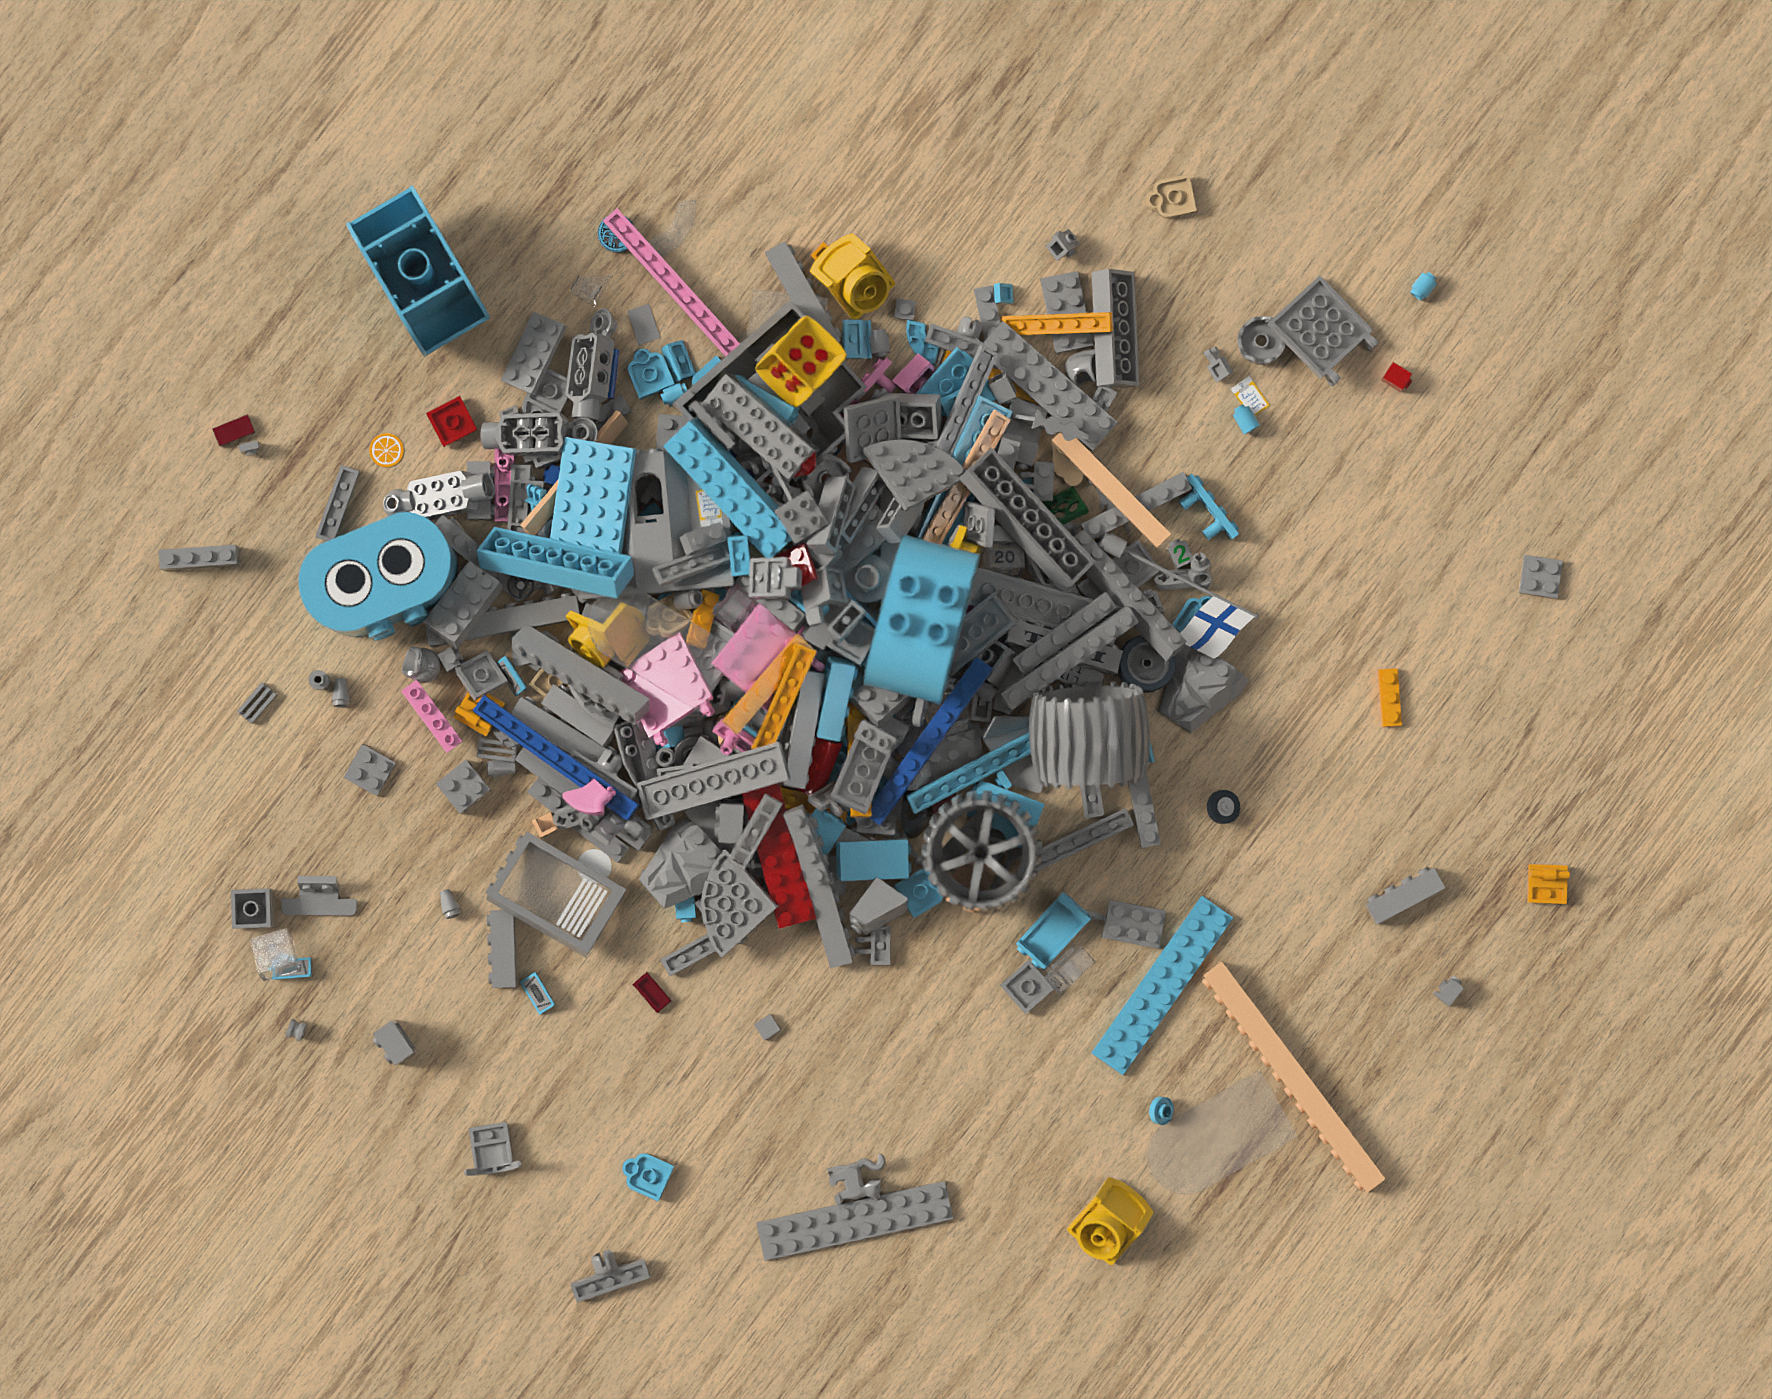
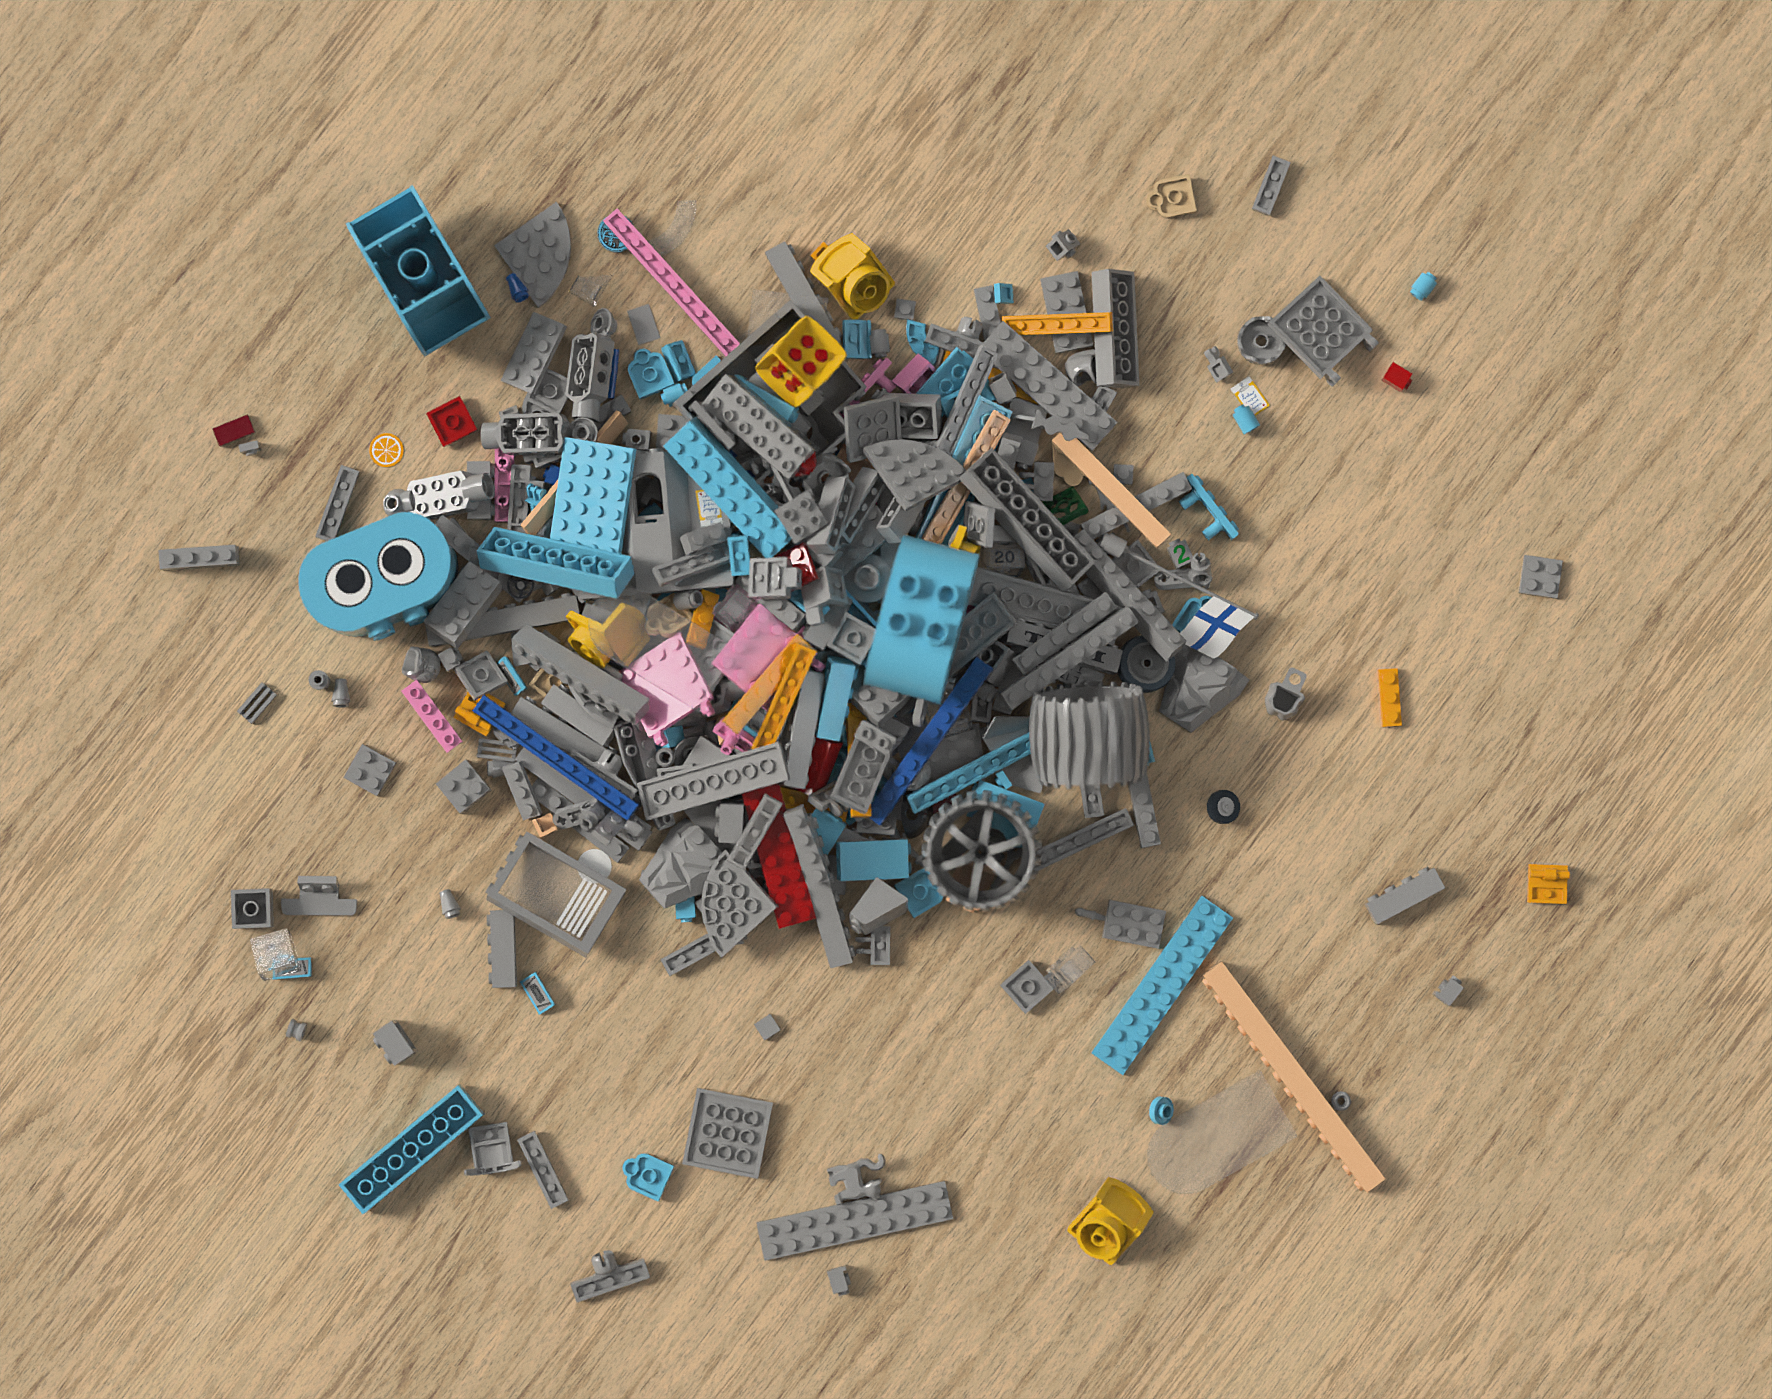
bright pink arm [562,779,616,815] -> none
dark red tile [632,972,672,1013] -> none
light grey brick [827,601,867,643] -> none
medium azure panel [1016,891,1092,970] -> none
none -> medium azure brick [338,1084,484,1214]
none -> light grey plate [494,202,571,308]
none -> light grey plate [502,760,542,820]
none -> blue cone [506,273,529,303]
none -> light grey plate [517,1131,569,1209]
none -> light grey brick [622,429,651,451]
none -> light grey plate [682,1088,773,1179]
none -> light grey brick [827,1265,851,1296]
none -> light grey plate [1113,464,1133,485]
none -> light grey plate [1252,156,1291,216]
none -> light grey piece [1265,668,1307,721]
none -> light grey plate [1331,1091,1351,1111]

